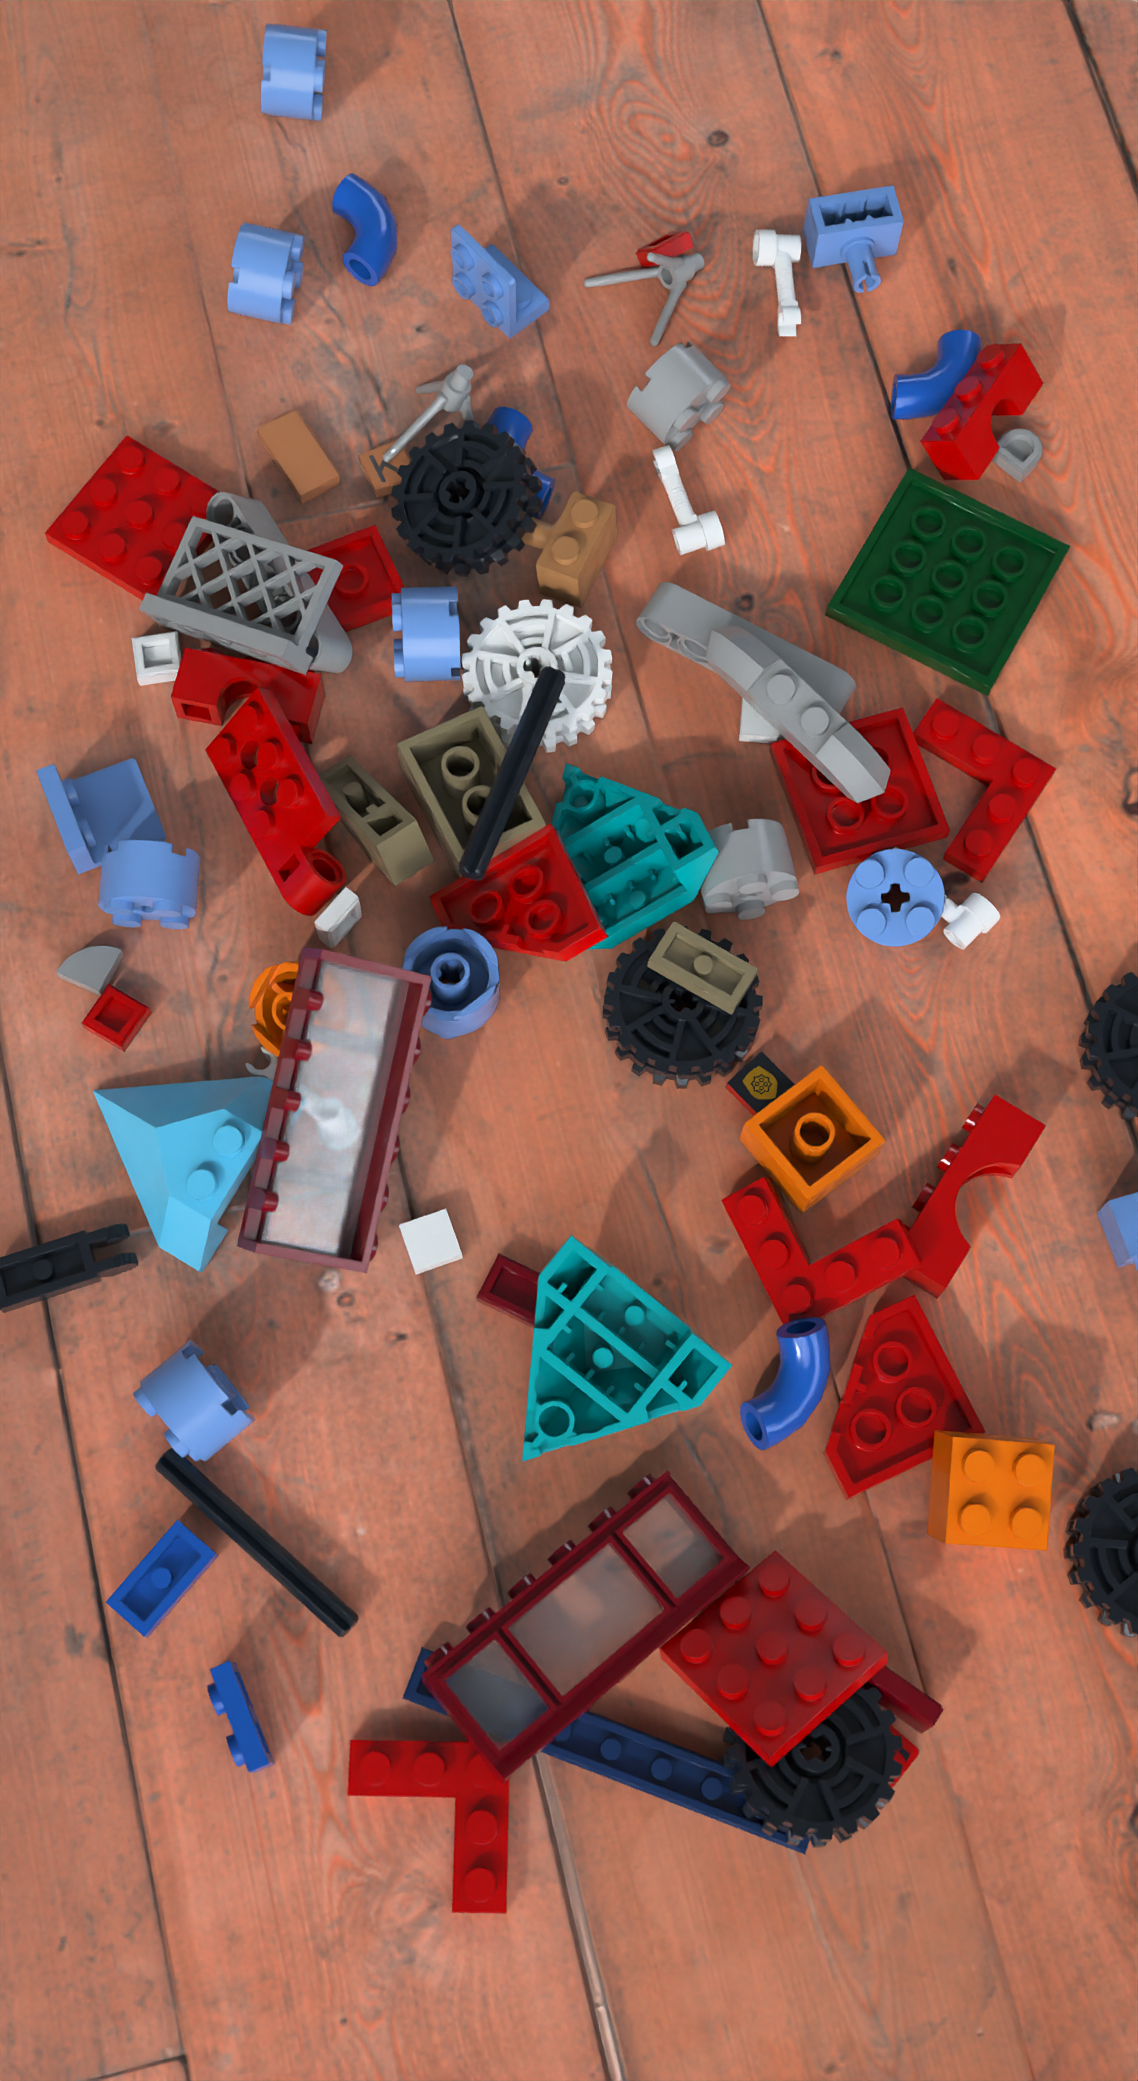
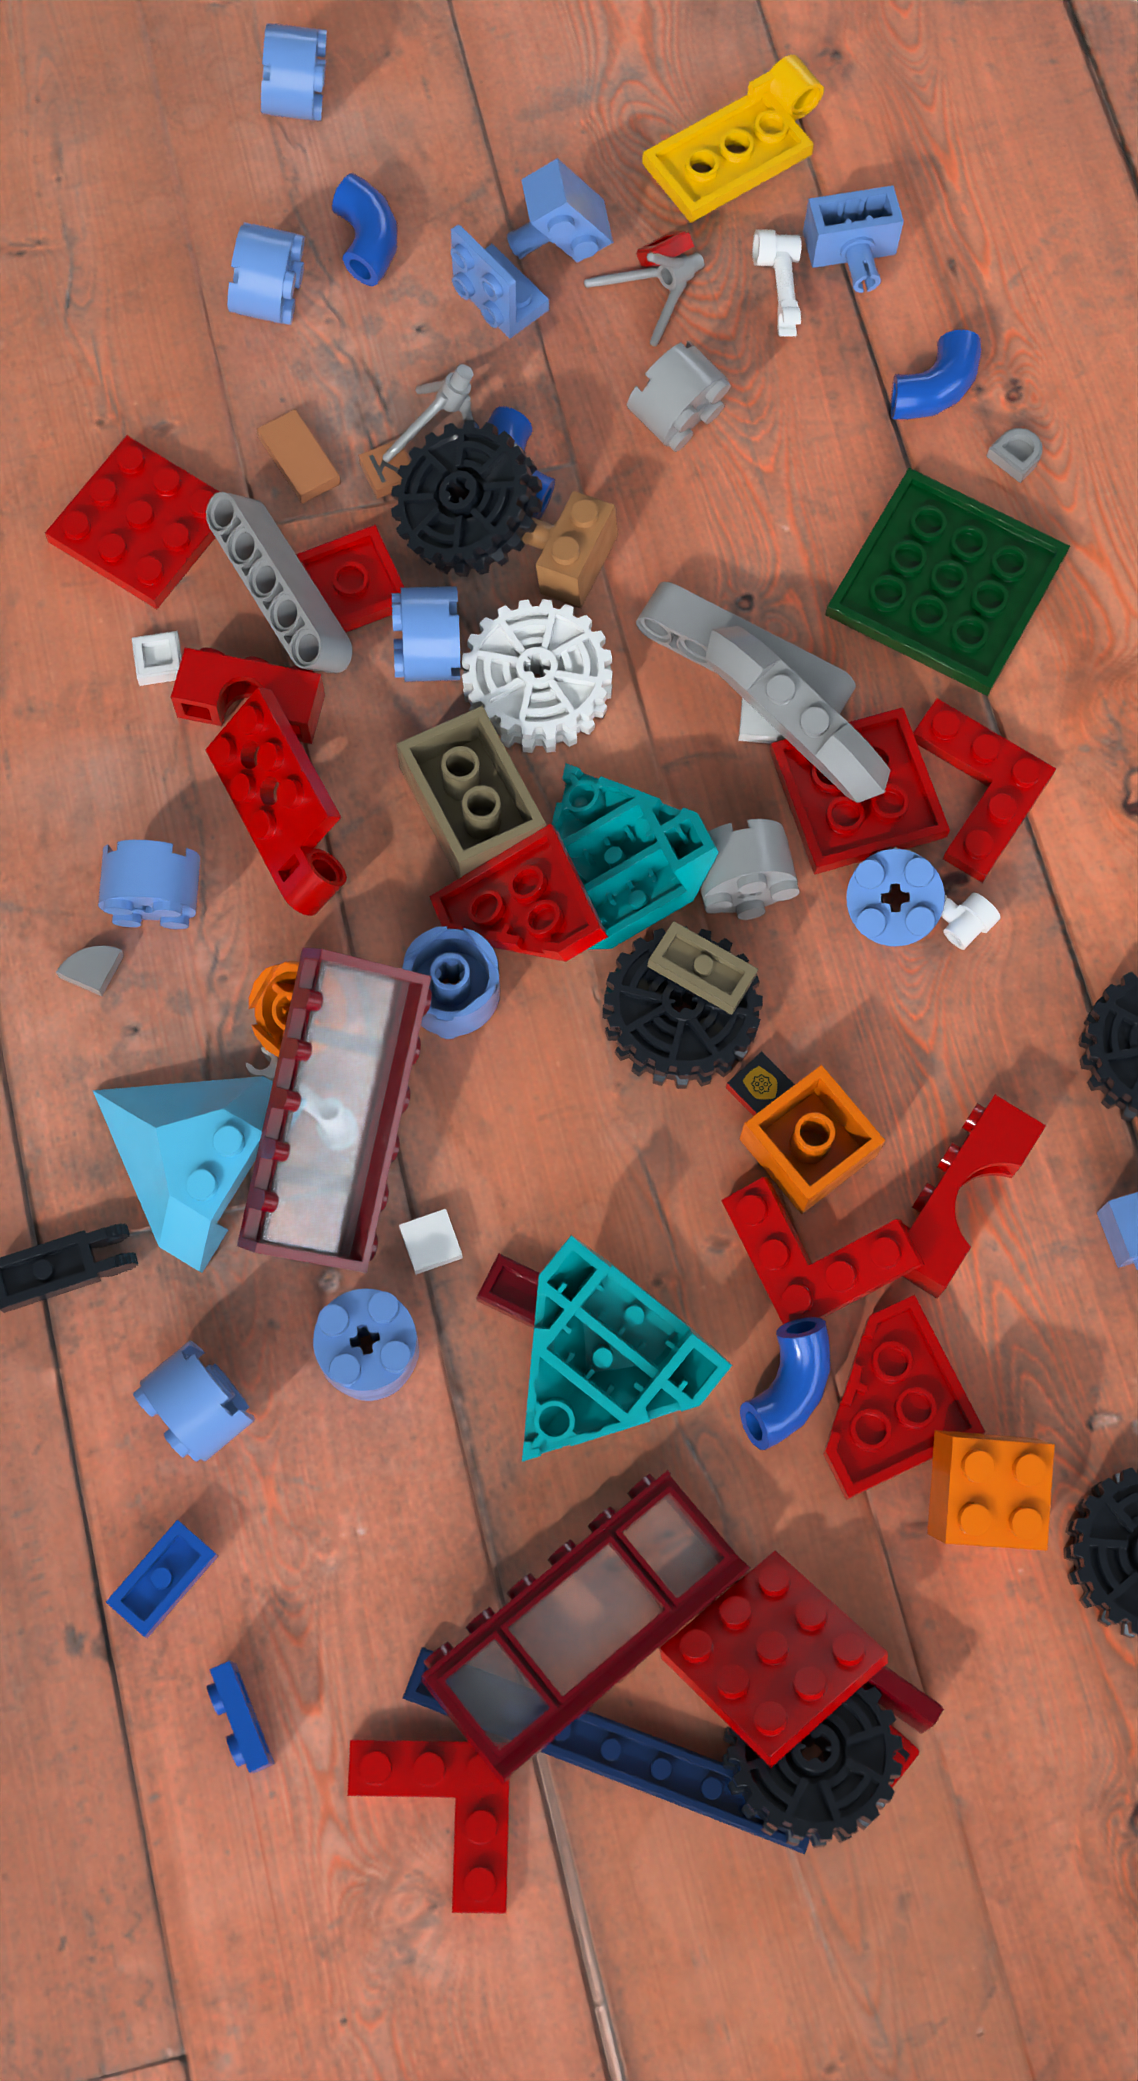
medium blue bracket [36,759,167,874] -> none
red tile [81,984,151,1052] -> none
light grey fence [139,516,343,675] -> none
black axle [155,1448,359,1637] -> none
white tile [314,887,362,948] -> none
dark tan slope [319,755,434,886] -> none
black axle [459,666,565,881] -> none
white brick [652,445,725,555] -> none
red arch [920,343,1044,480] -> none
none -> medium blue brick [313,1289,419,1401]
none -> medium blue brick [507,158,613,263]
none -> yellow hinge [642,55,824,223]

